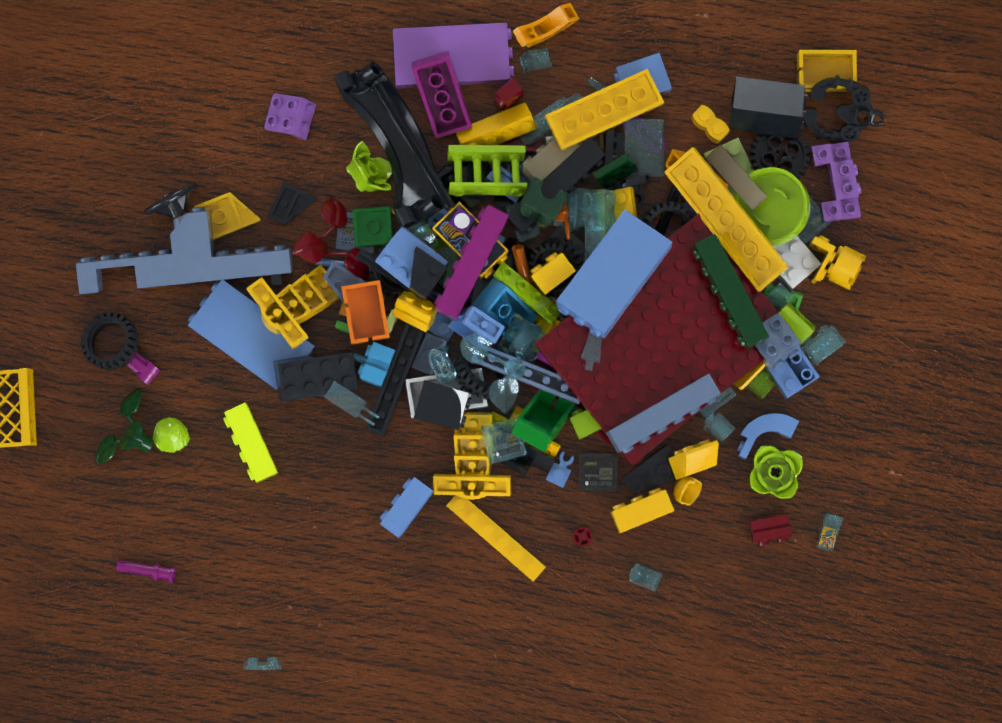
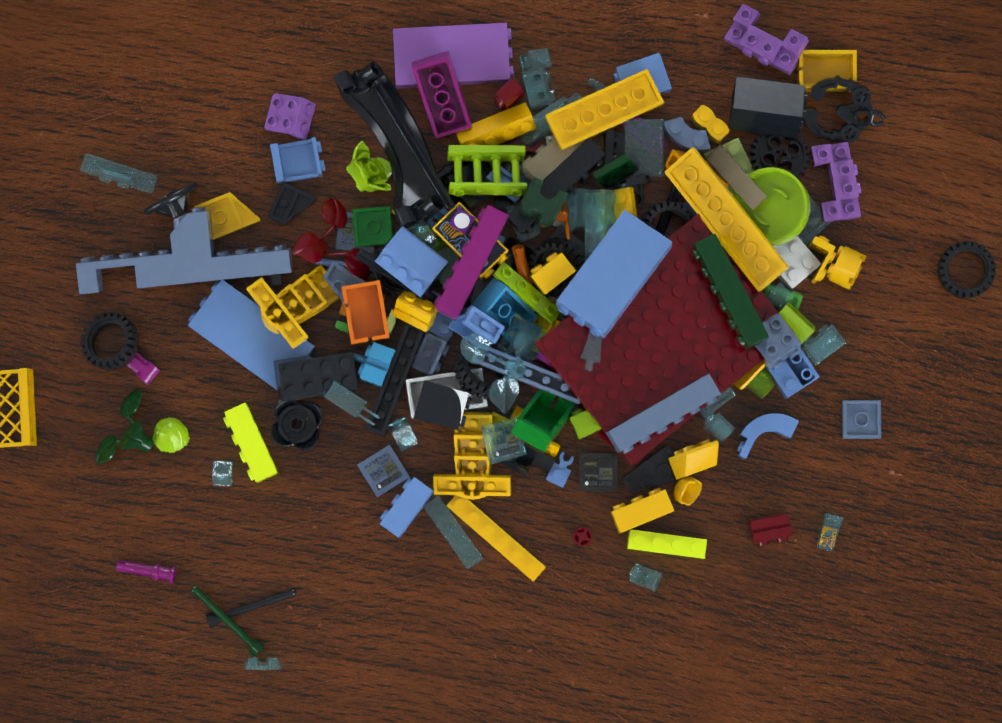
black wing [409,246,448,300] -> none
clear light blue plate [428,348,456,384] -> none
light orange arch [513,3,579,48] -> none
lime brick [750,446,803,499] -> none
none -> clear light blue bracket [80,153,158,194]
none -> dark green piece [191,586,265,656]
none -> black piece [206,589,297,628]
none -> clear light blue slope [212,461,233,486]
none -> medium blue panel [270,137,326,184]
none -> black brick [271,400,323,450]
none -> sand blue tile [357,445,410,498]
none -> clear light blue bracket [389,417,418,452]
none -> clear light blue tile [423,496,483,569]
none -> clear light blue brick [522,66,556,111]
none -> neon yellow brick [627,529,707,559]
none -> sand blue brick [662,117,711,153]
none -> medium lavender bracket [724,4,809,75]
none -> sand blue tile [842,400,881,439]
none -> black tyre [937,241,996,299]

